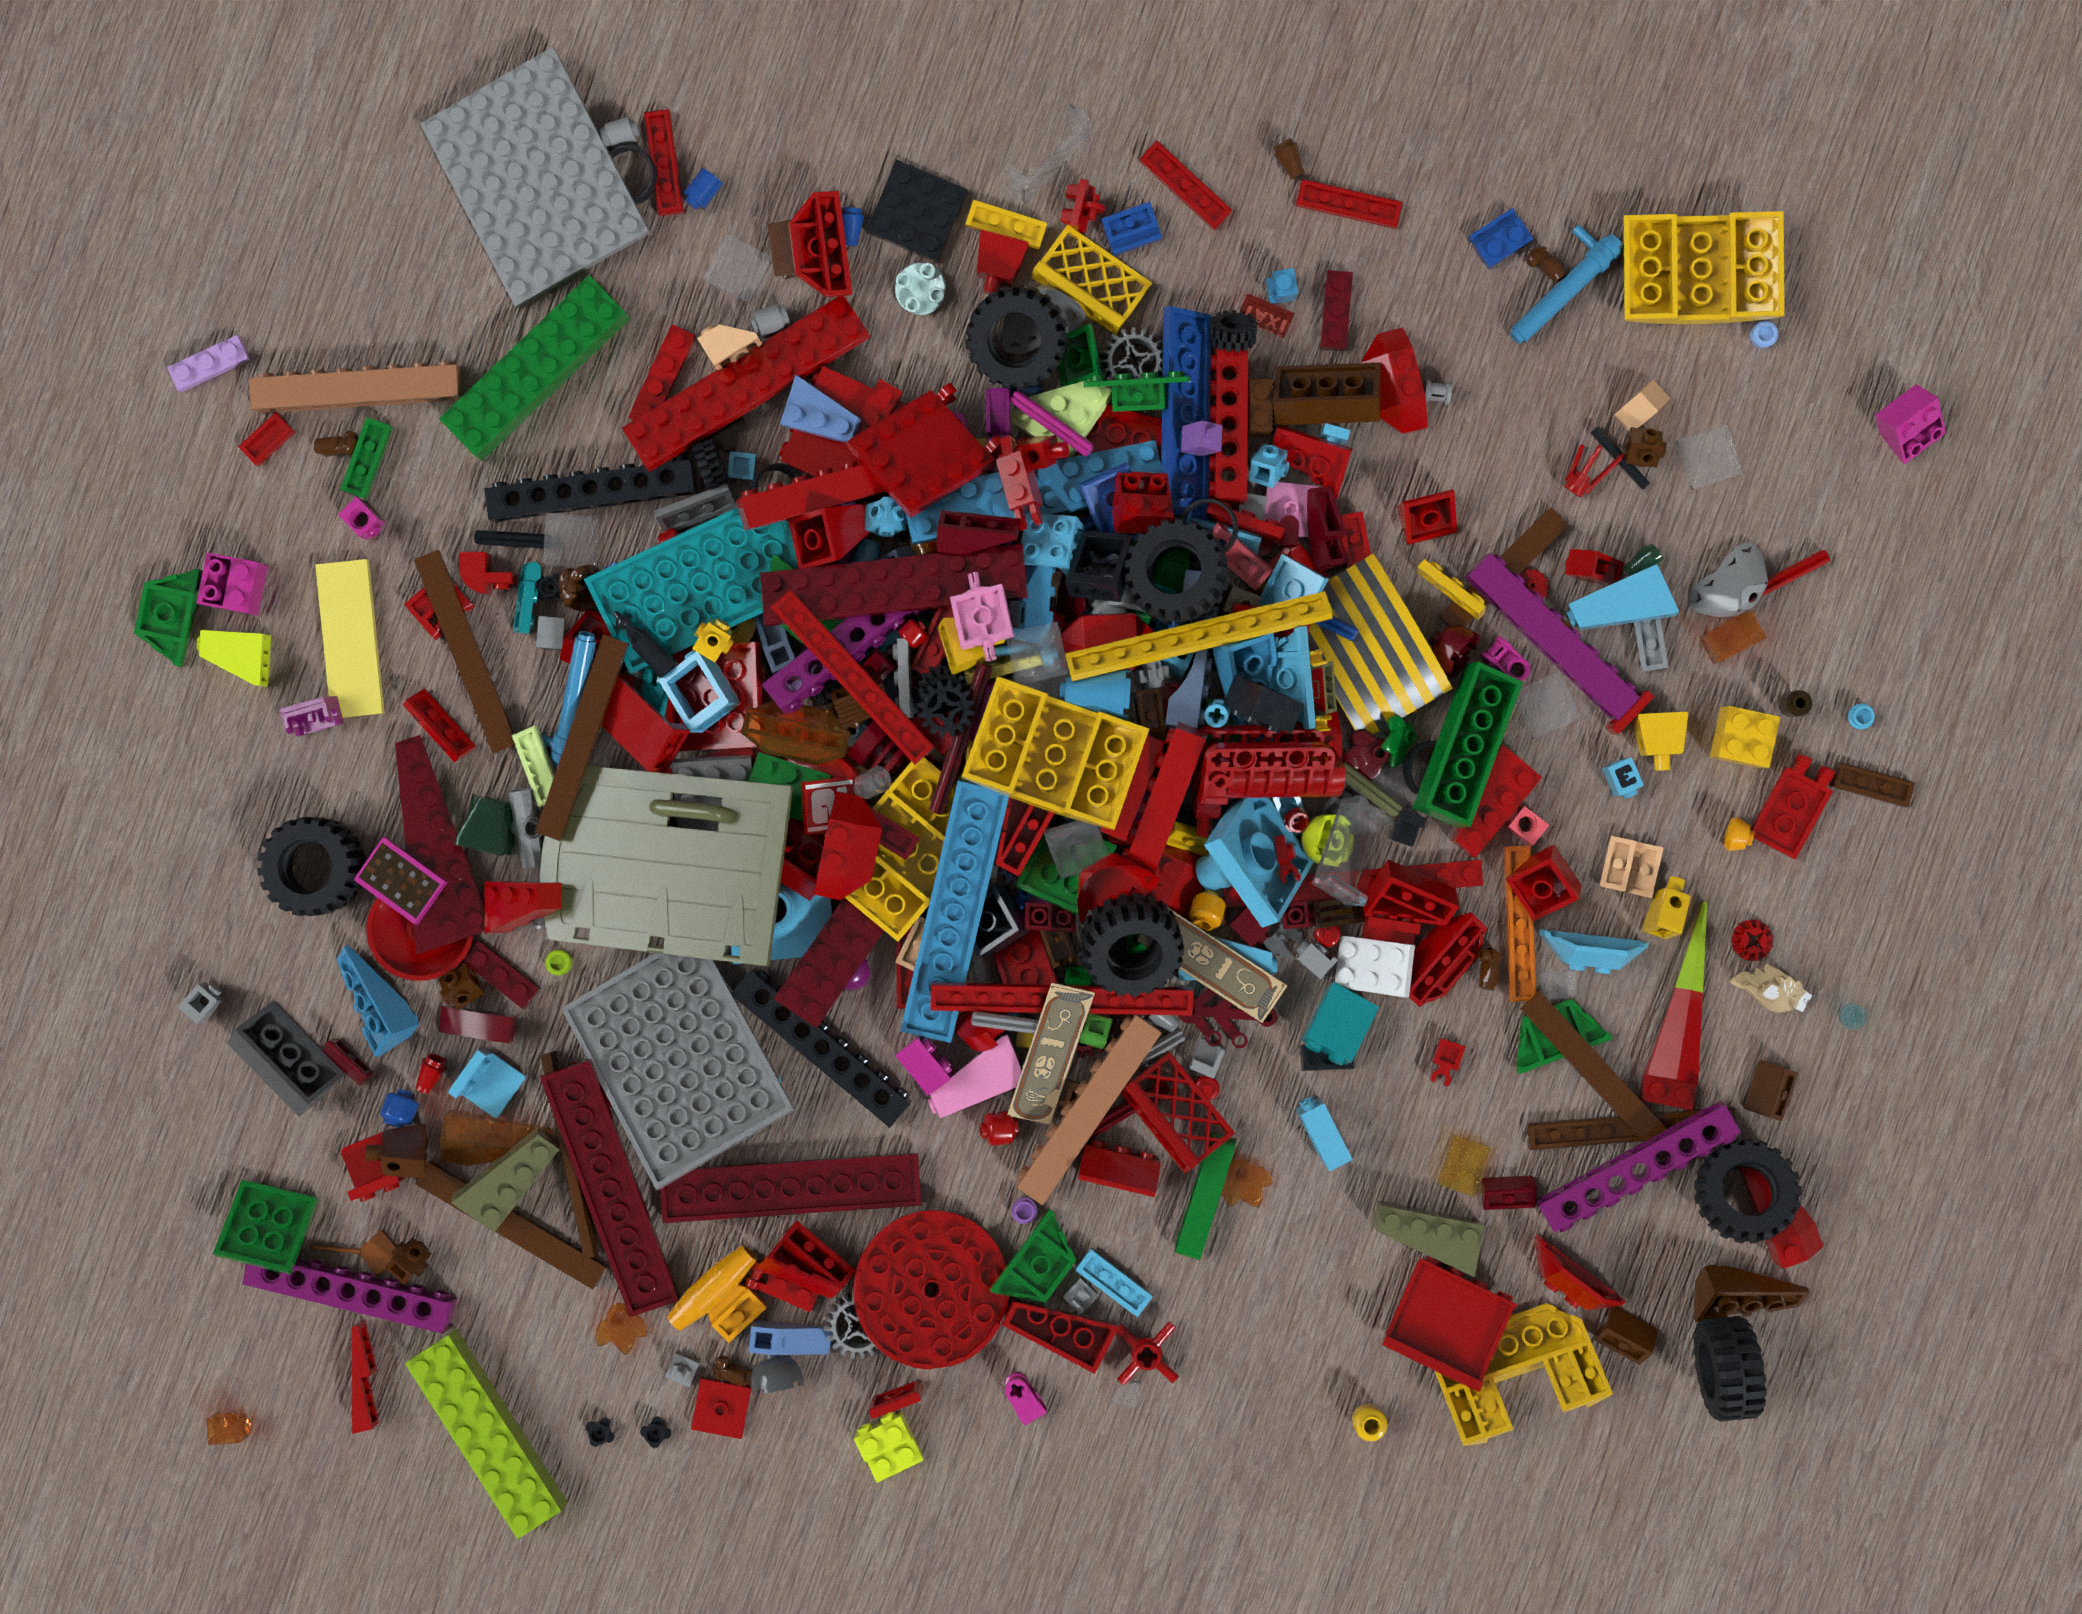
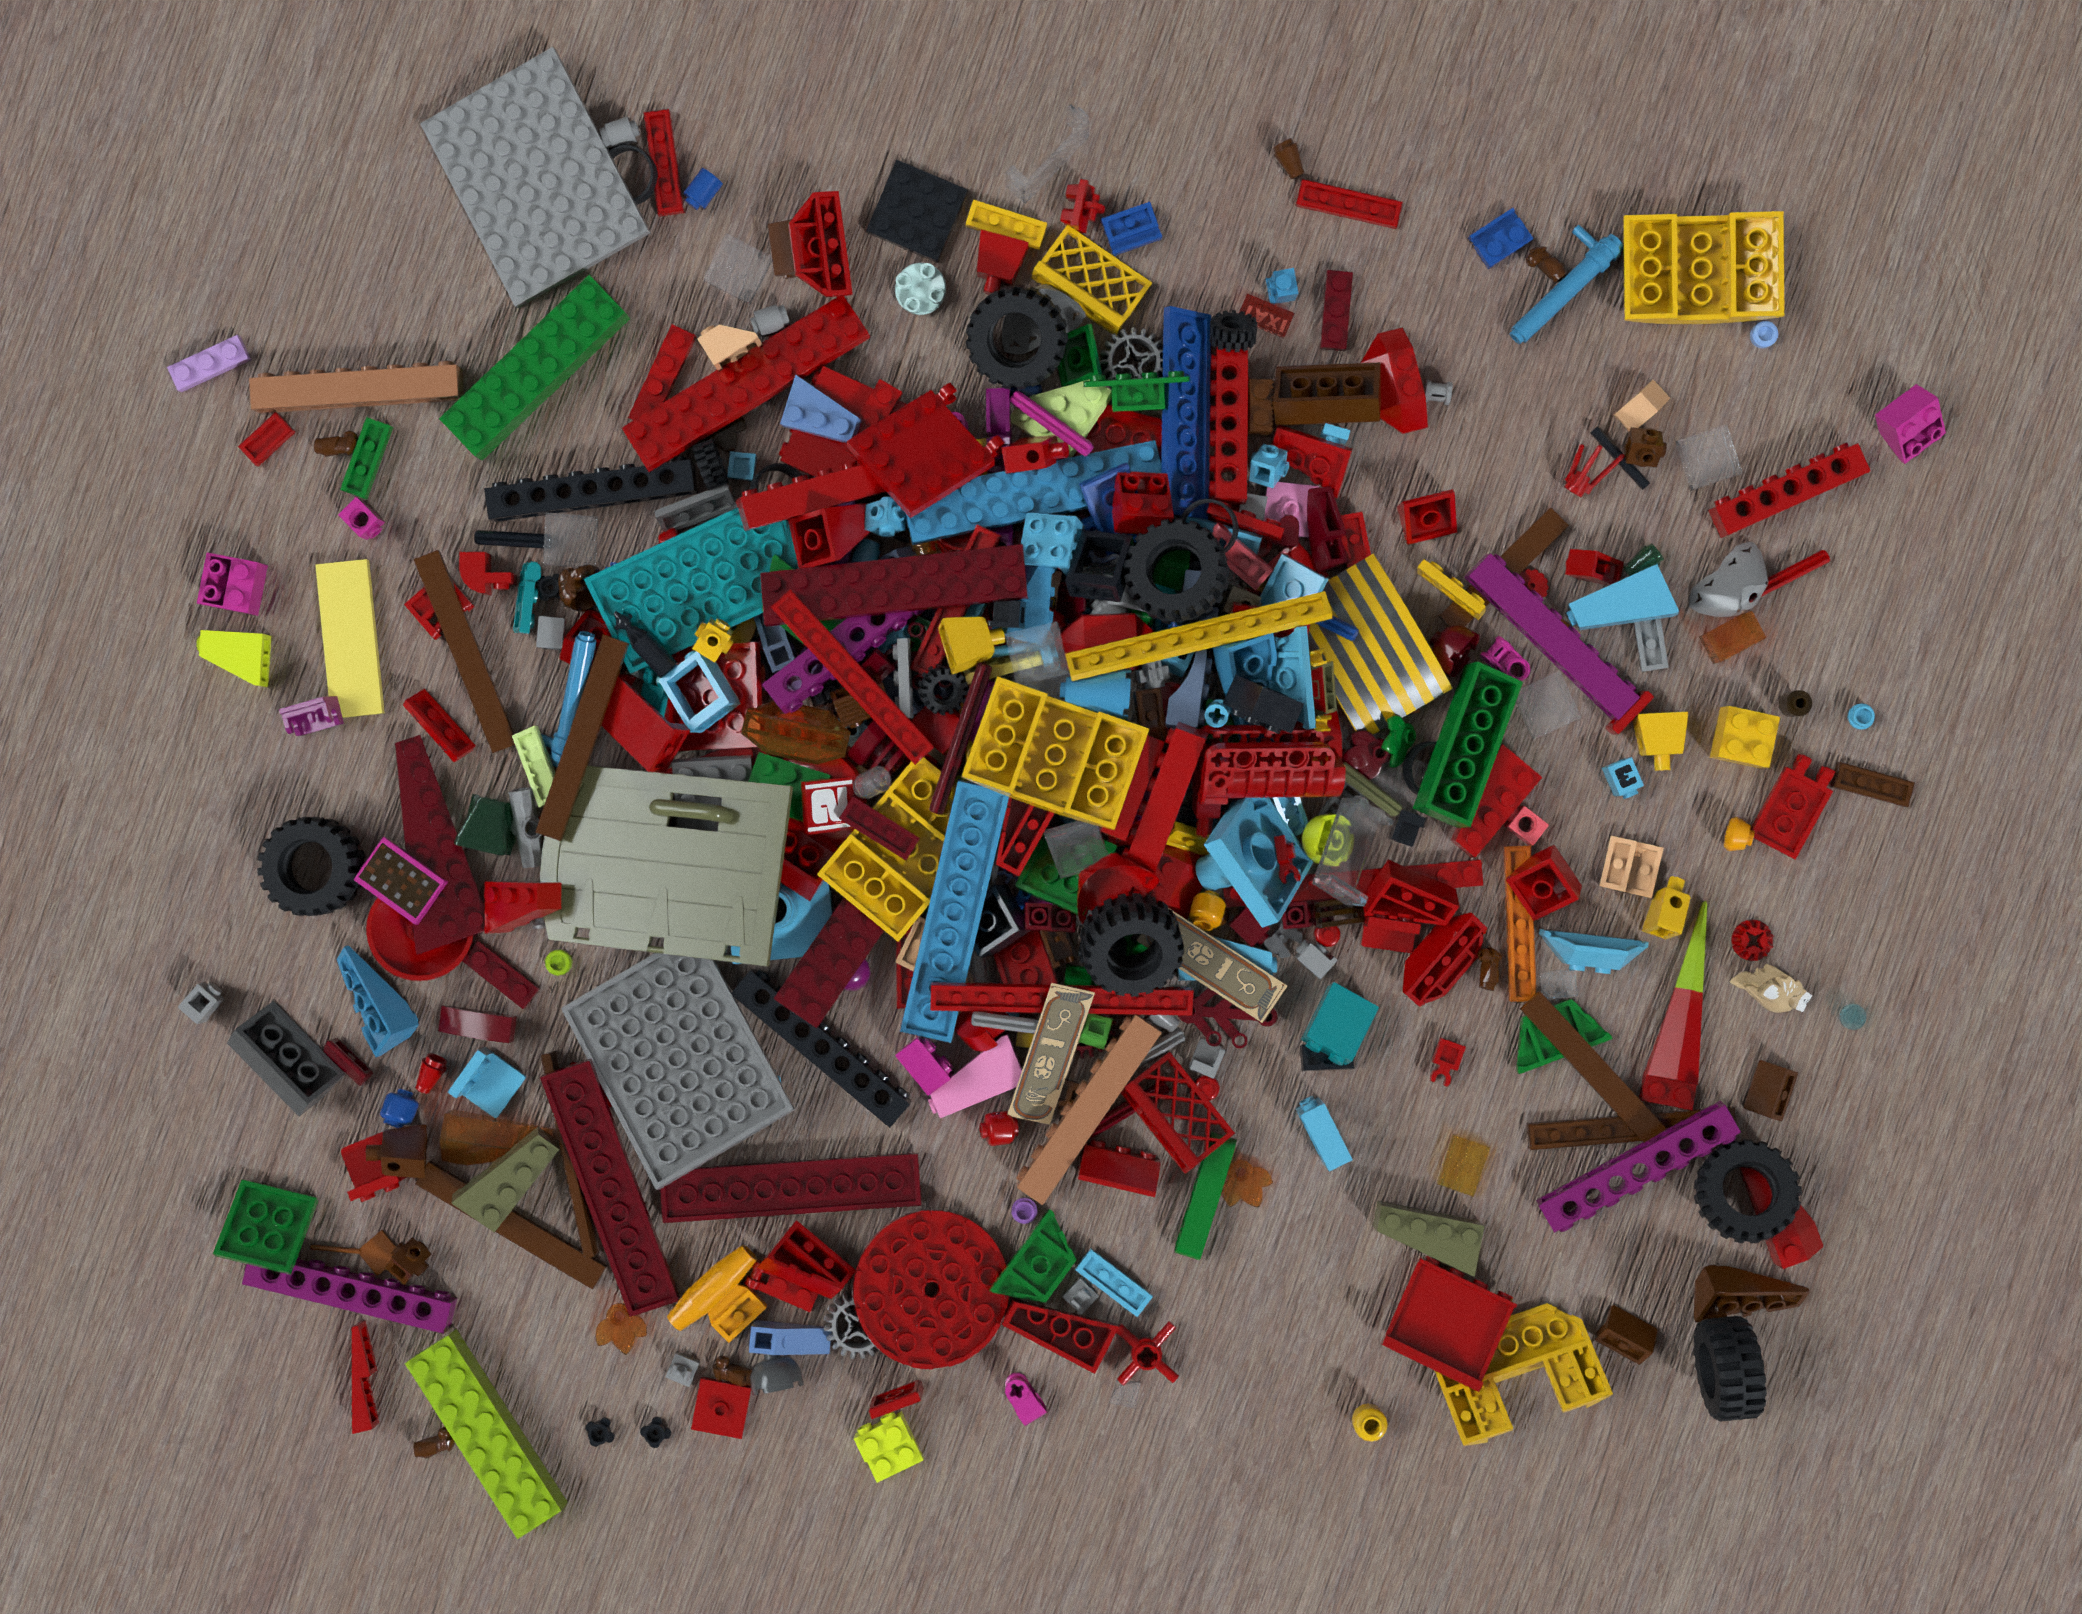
green wing [134,569,203,667] -> none
clear orange brick [207,1412,251,1445] -> none
reddish brown brick [439,963,484,1010] -> none
red wedge [814,791,882,900] -> none
blue cone [841,207,864,246] -> none
red piece [898,619,928,649] -> none
black gear [917,679,976,738] -> none
dark red slope [937,510,1021,555] -> none
bright pink plate [950,572,1014,661] -> none
red hinge [996,436,1043,531] -> none
red tile [1139,140,1232,231] -> none
medium lavender brick [1181,421,1222,456] -> none
red plate [1284,807,1309,833] -> none
white plate [1335,935,1415,997] -> none
dark red slope [1482,1176,1537,1210] -> none
red wedge [1534,1234,1626,1310] -> none
none -> reddish brown arm [413,1427,455,1459]
none -> red brick [1708,442,1871,538]

